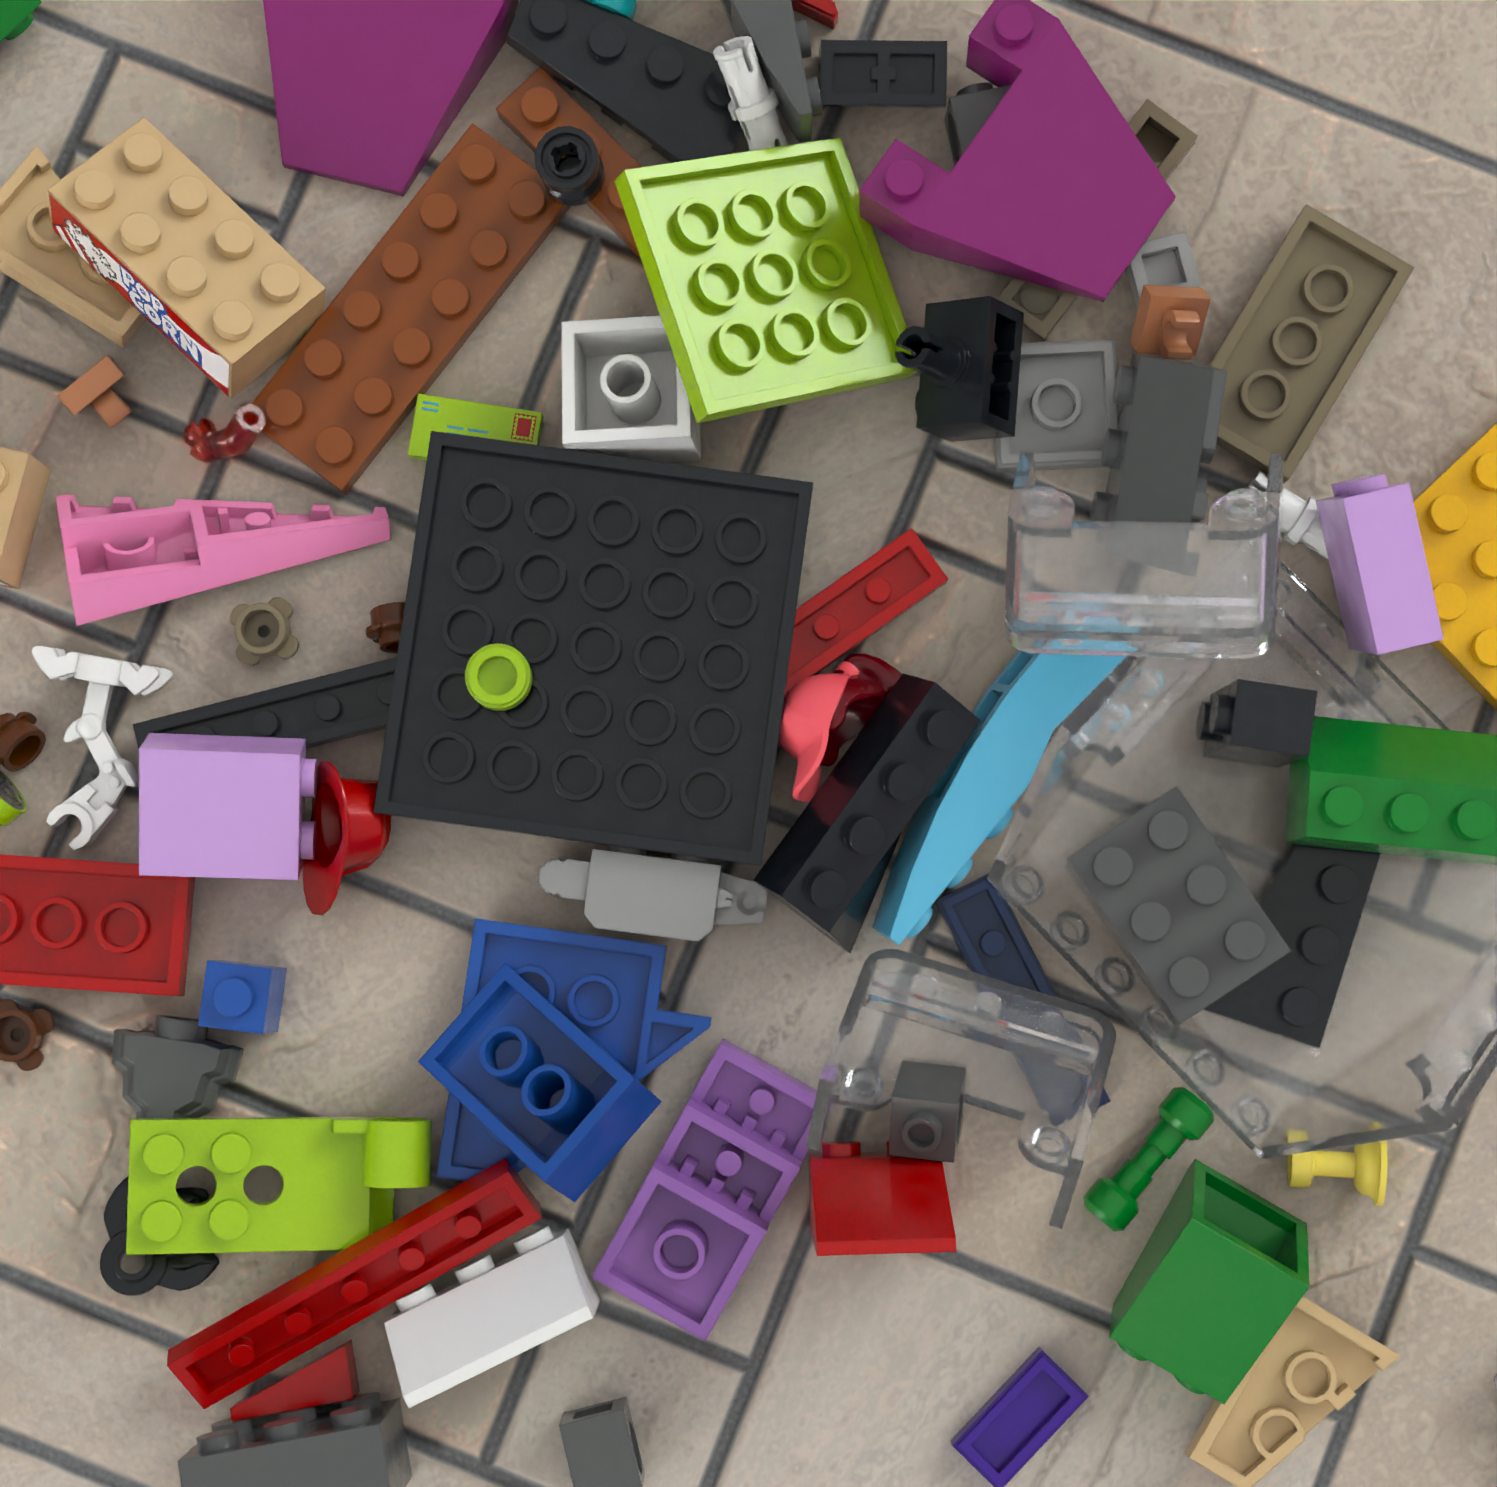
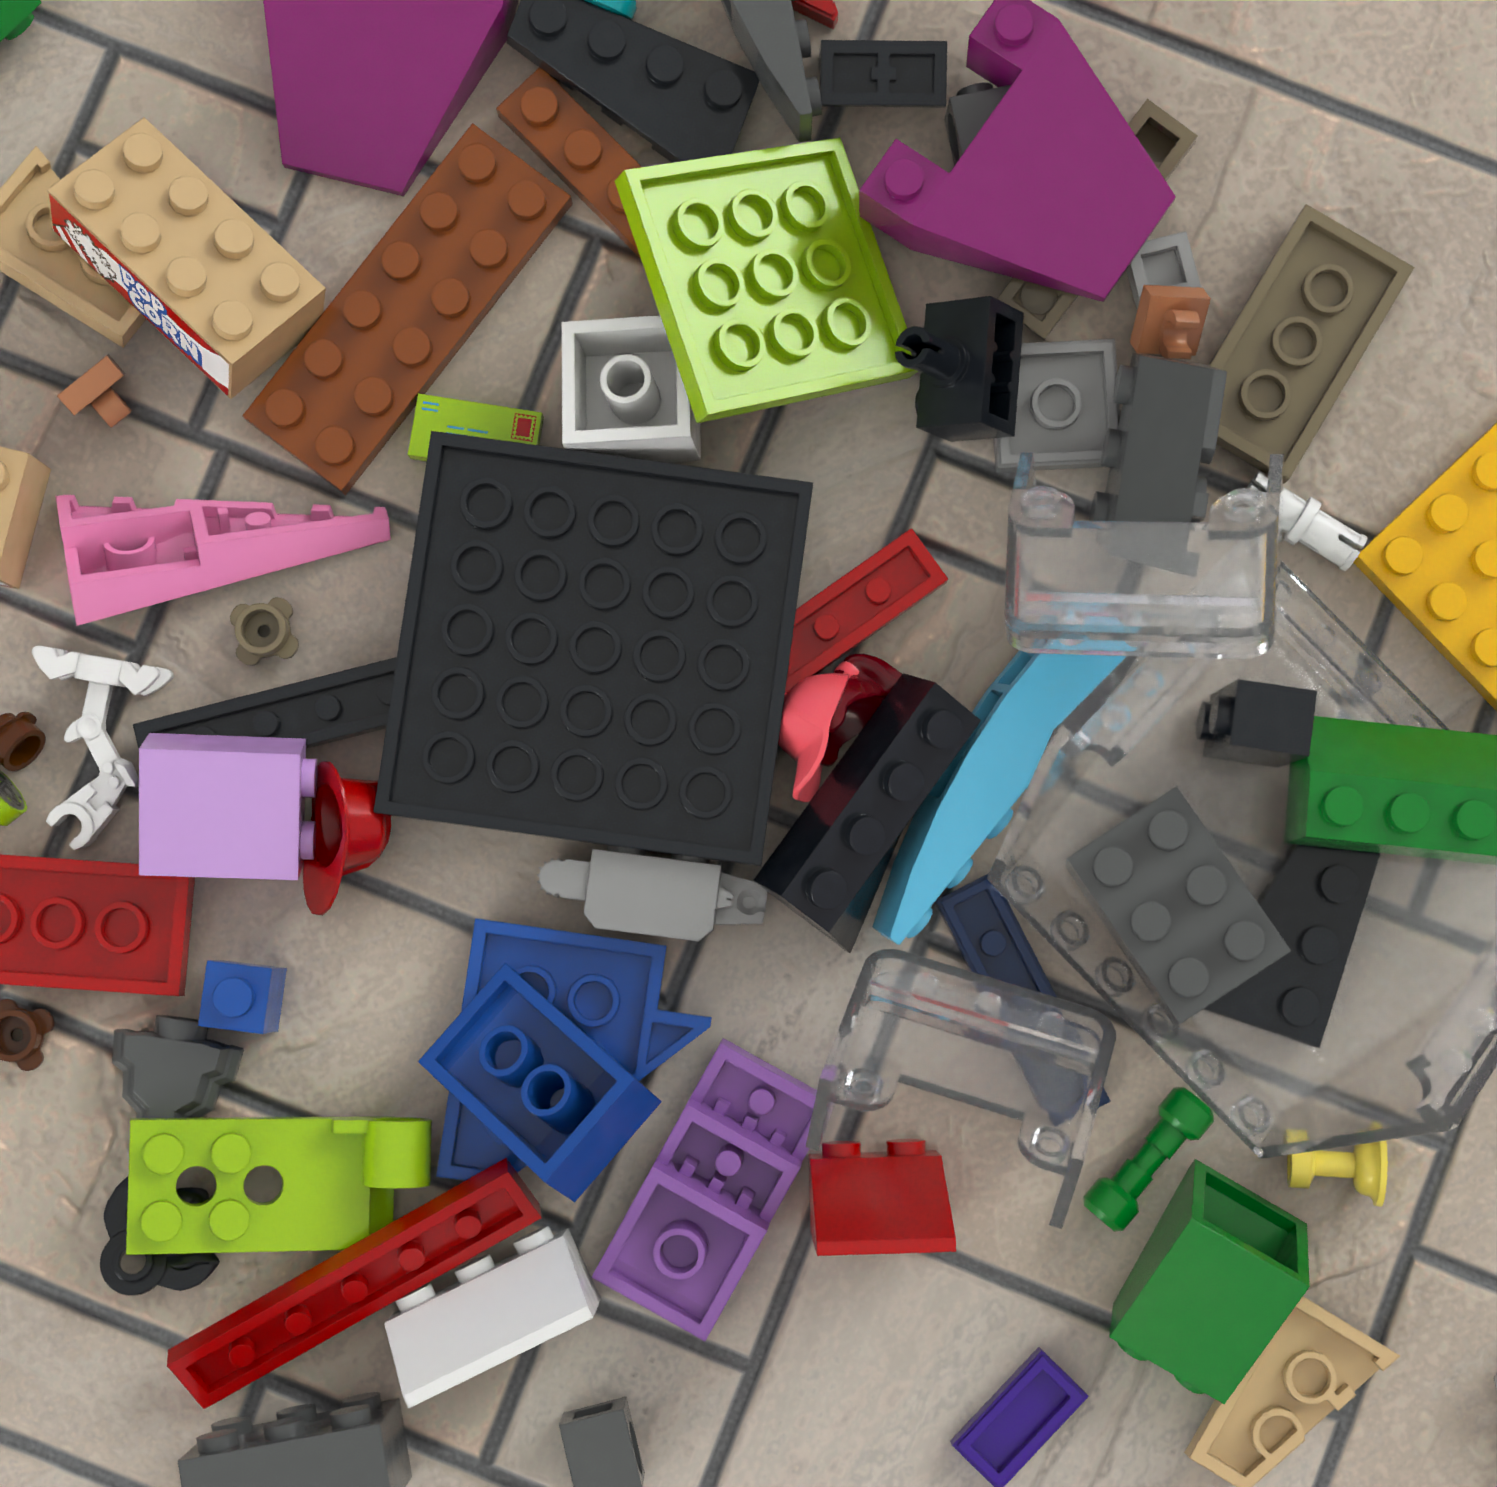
clear red arm [183,404,266,463] -> none
red piece [230,1339,360,1421] -> none
reddish brown plate [365,602,405,653] -> none
lime tile [465,643,532,711] -> none
black wheel [534,126,605,206] -> none
white pin [713,36,788,151] -> none
dark grey brick [889,1060,966,1163] -> none
lavender brick [1316,473,1444,655] -> none

